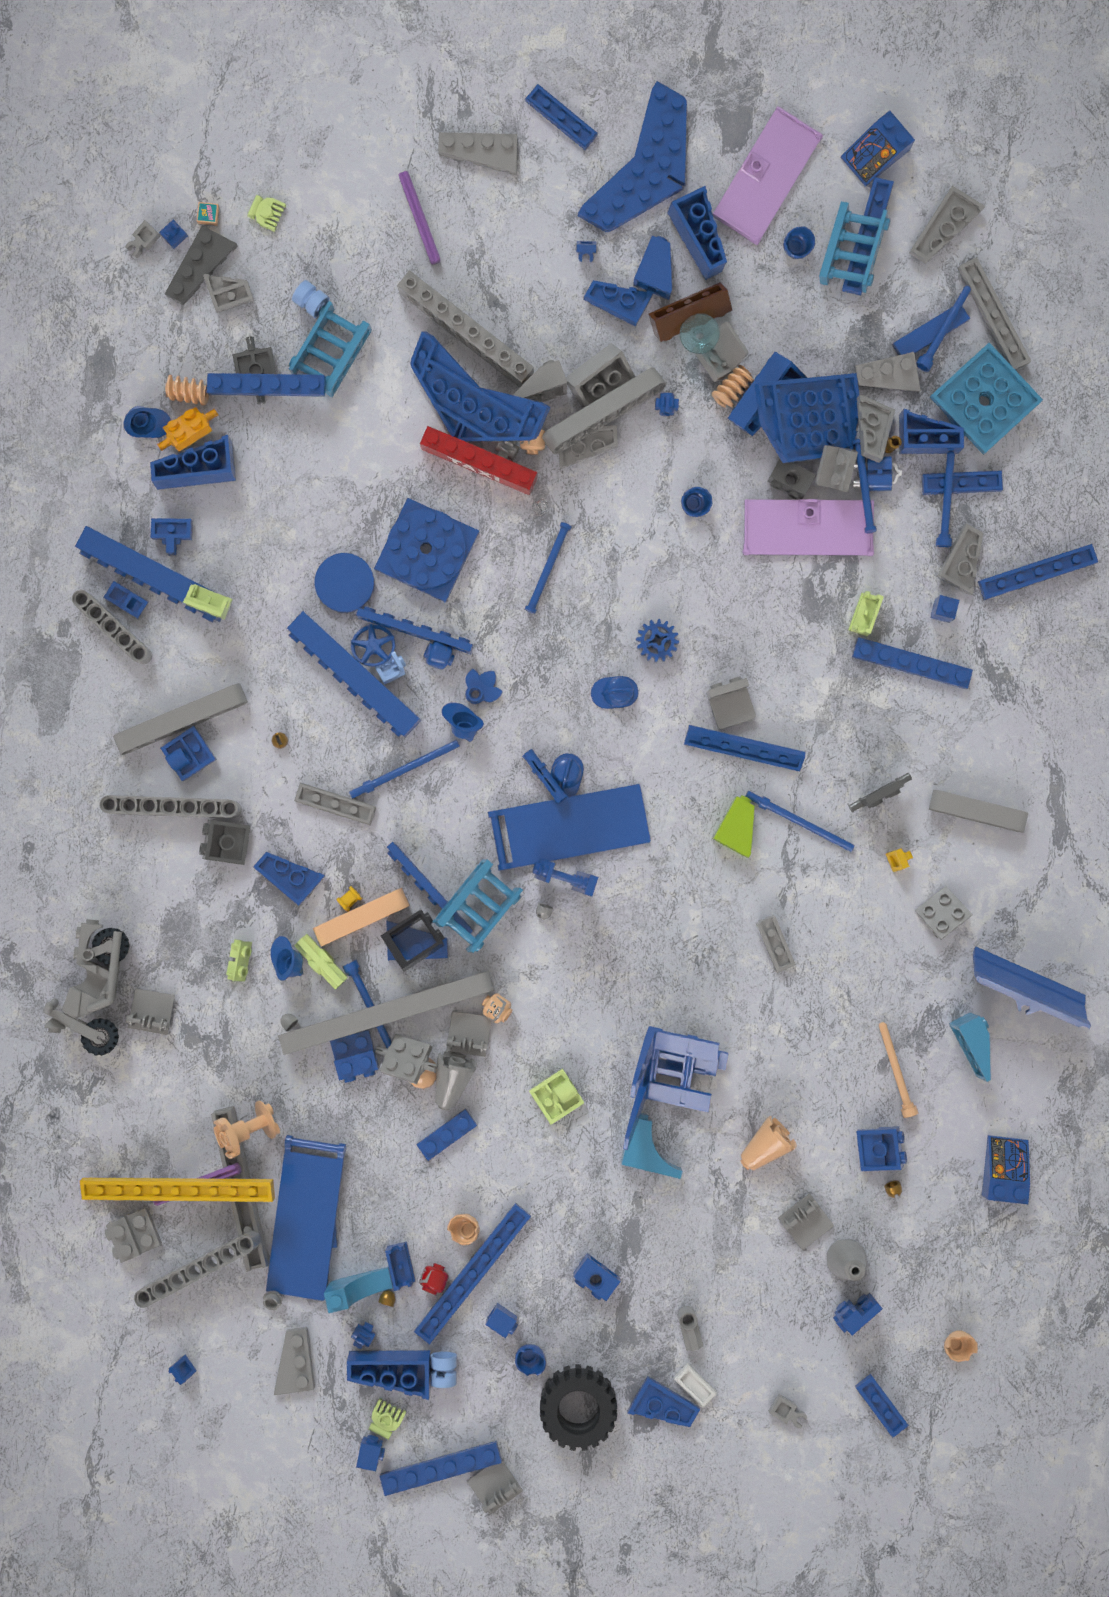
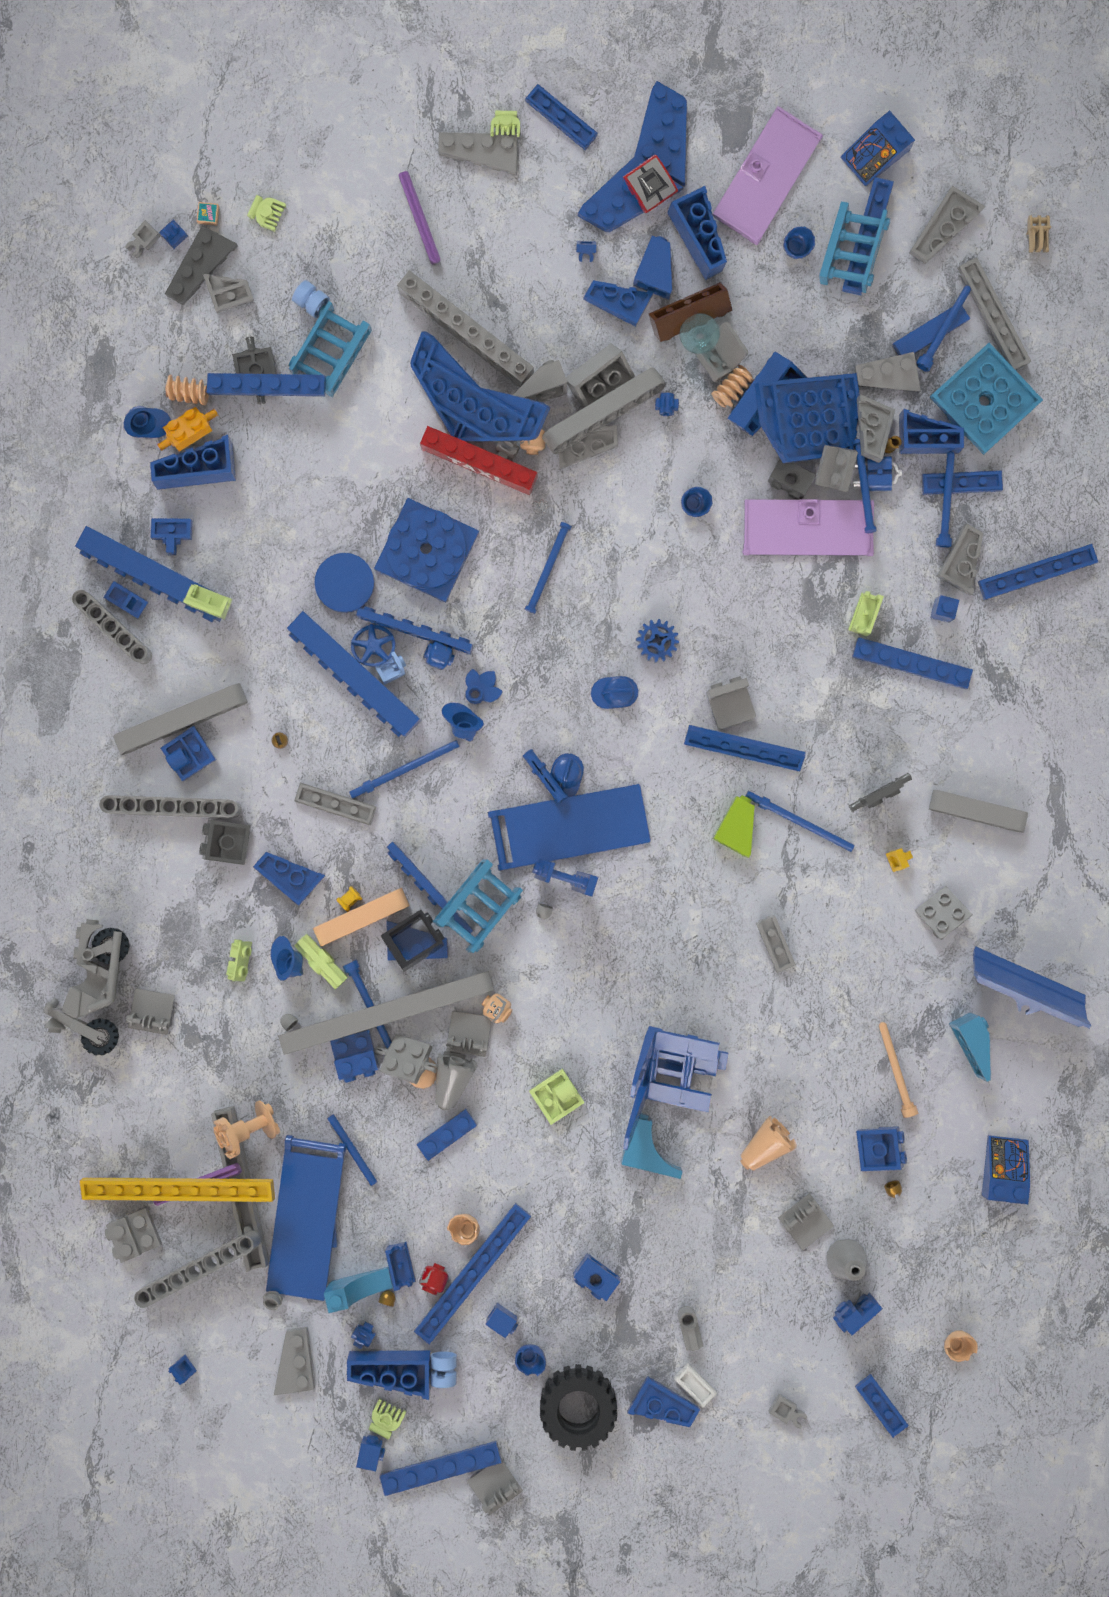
none -> blue bar [327,1114,378,1186]
none -> yellowish green piece [490,110,520,137]
none -> slope [623,155,678,214]
none -> tan arm [1026,215,1051,253]

